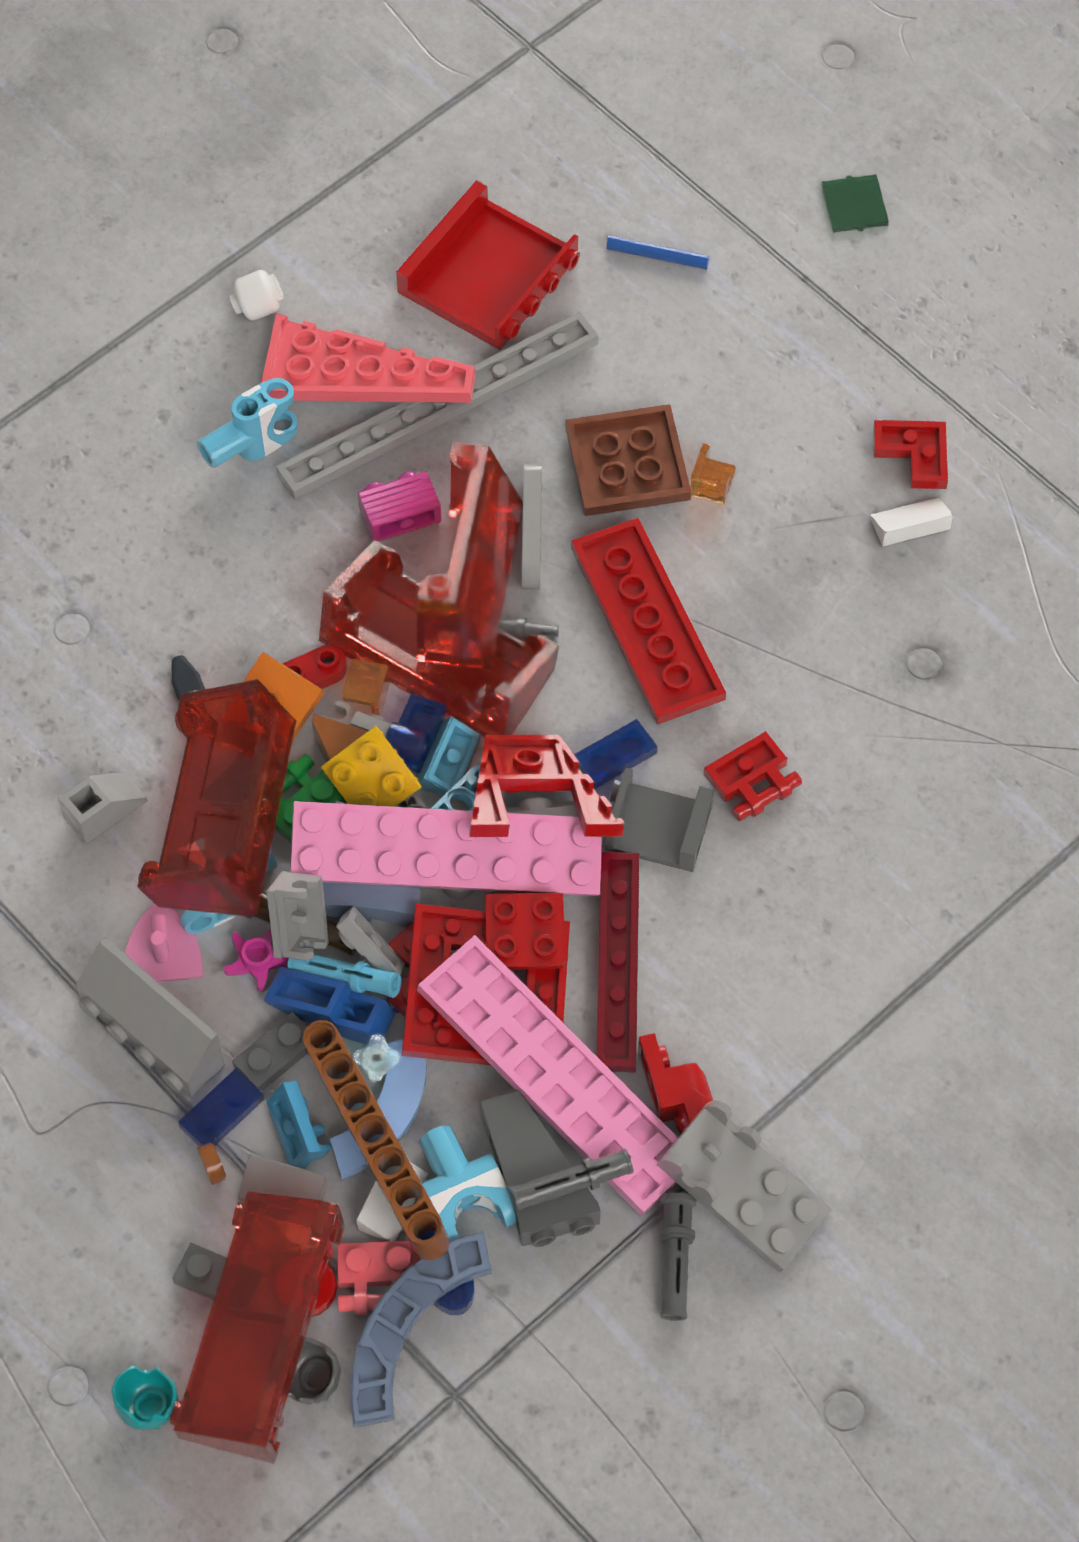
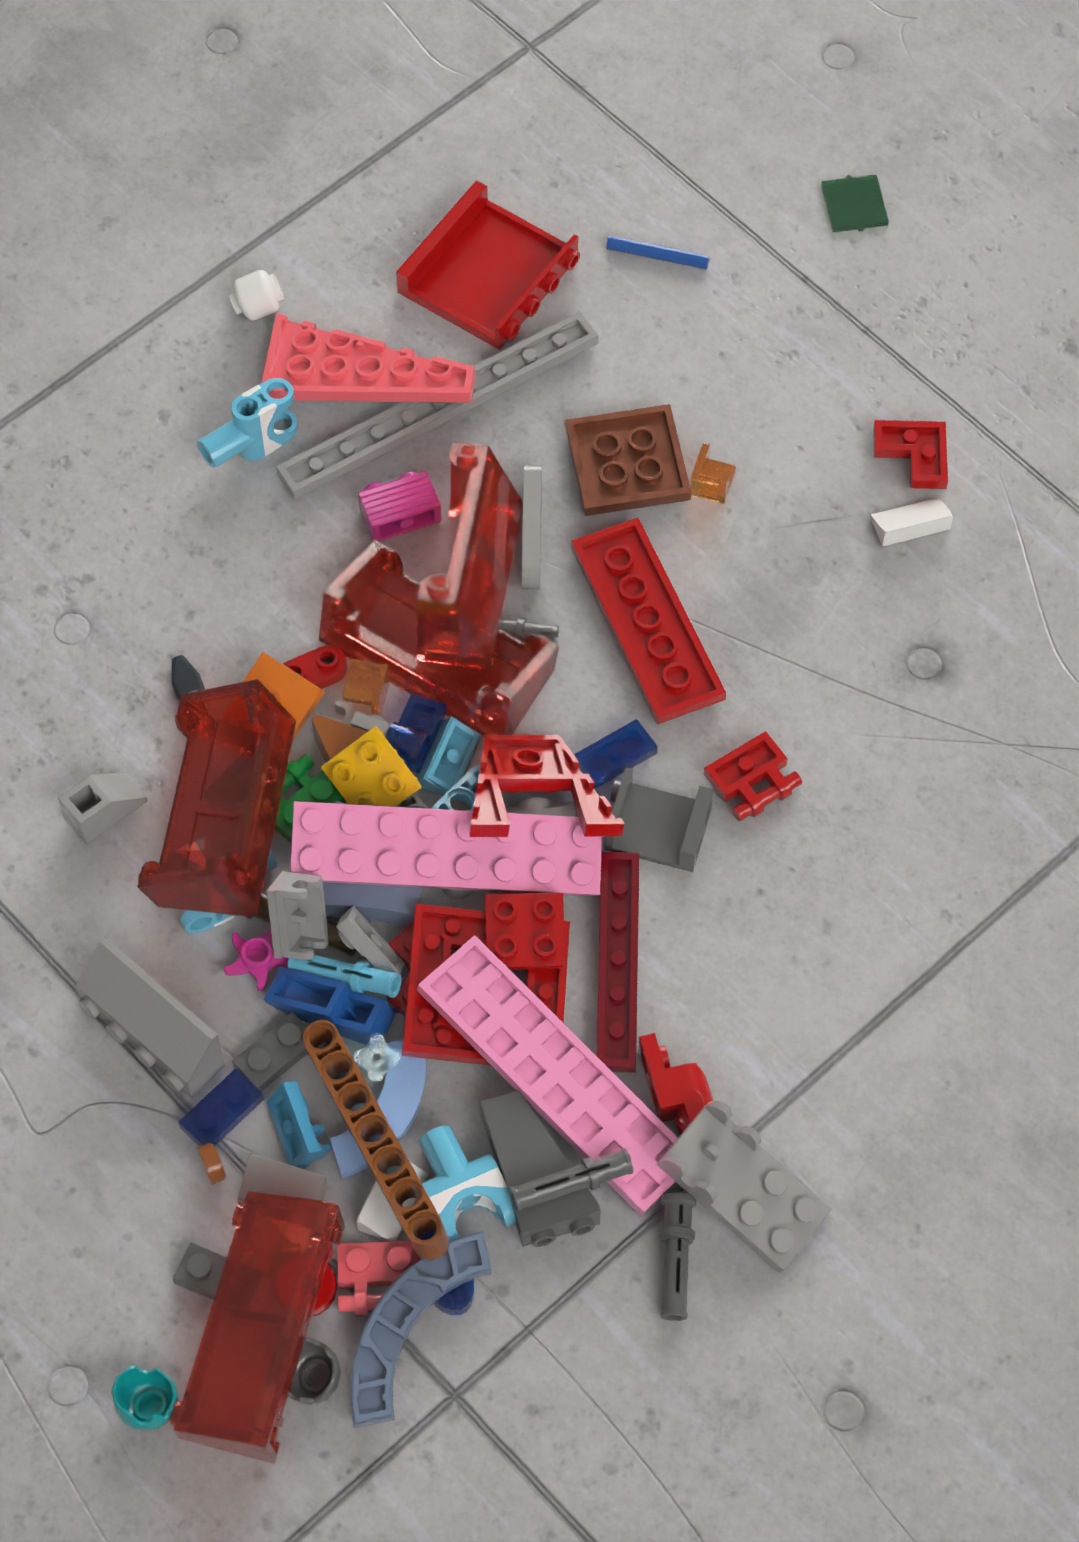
bright pink shield [125,899,203,982] -> none

